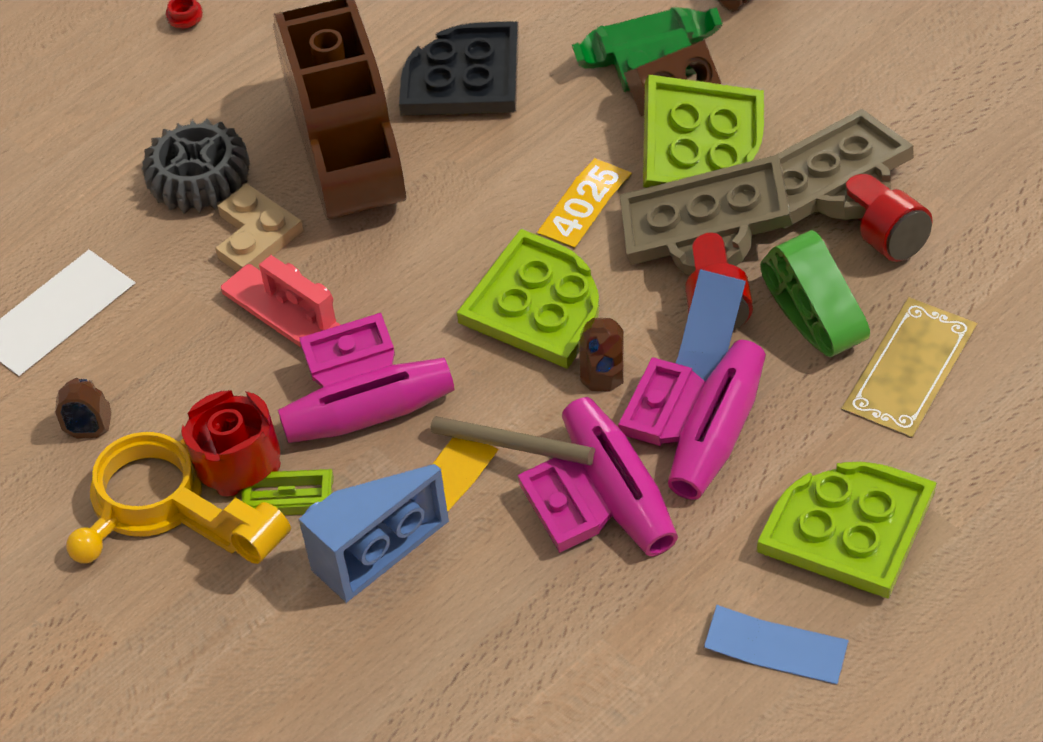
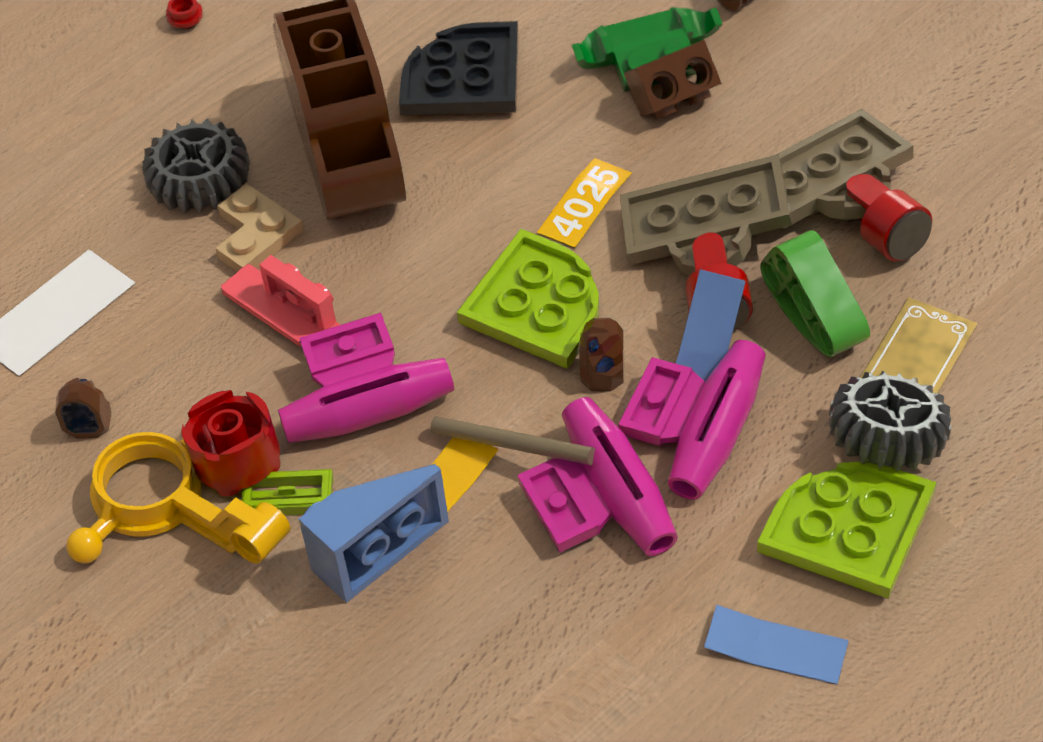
lime plate [643,75,764,188] -> none
none -> dark grey gear [829,371,952,472]

